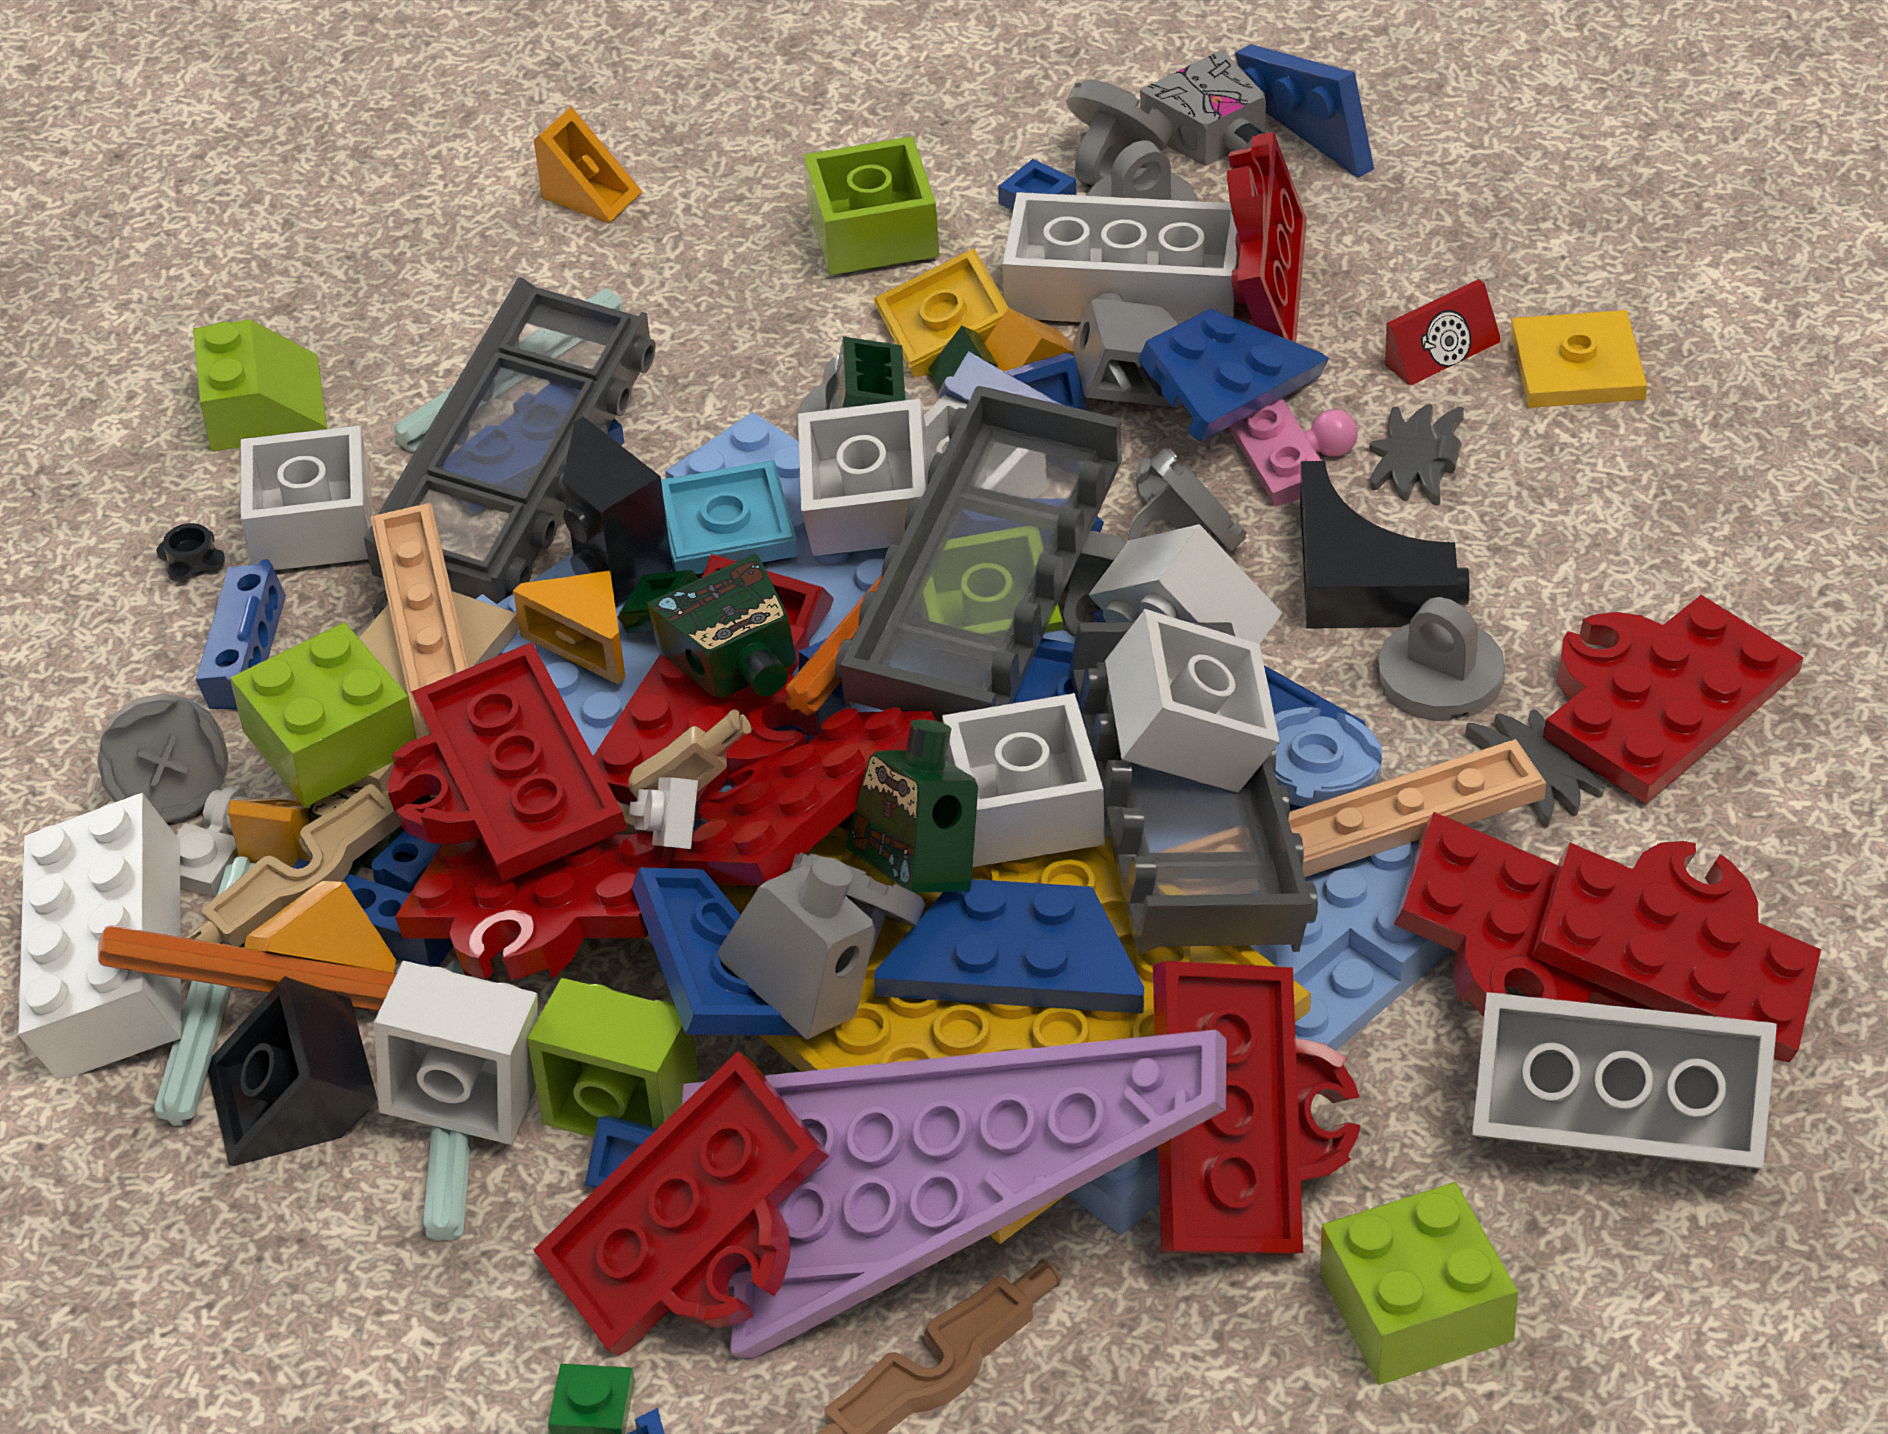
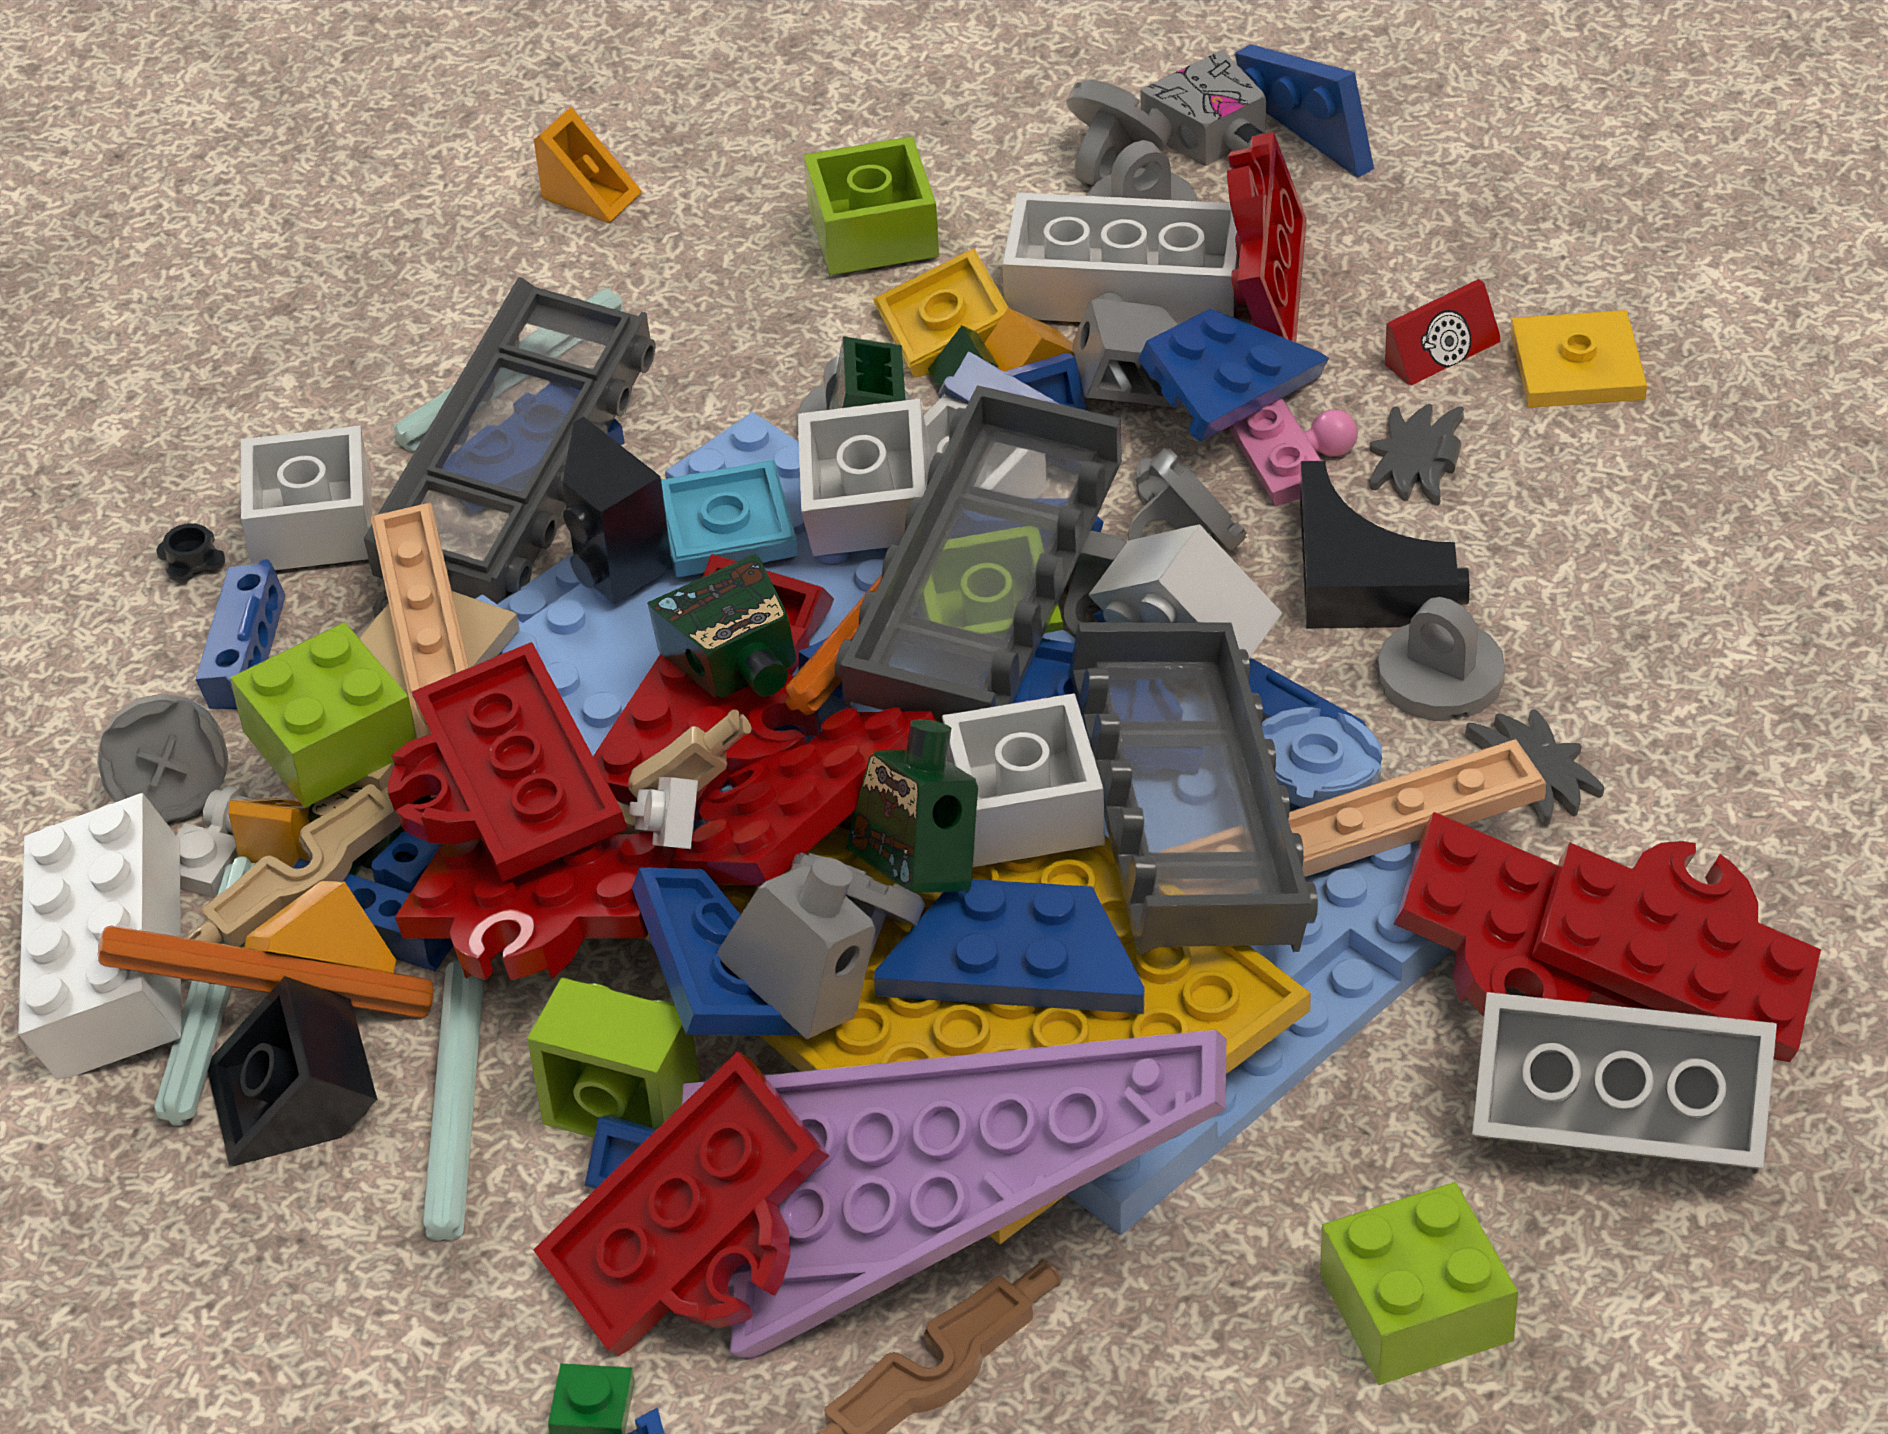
lime slope [193,319,327,452] -> none
white brick [374,961,538,1145] -> none
light orange slope [513,571,626,685] -> none
dark green tile [617,570,698,633] -> none
blue plate [998,159,1077,210] -> none
white brick [1105,609,1280,793] -> none
red plate [1153,961,1361,1255] -> none
red plate [1543,595,1804,804] -> none

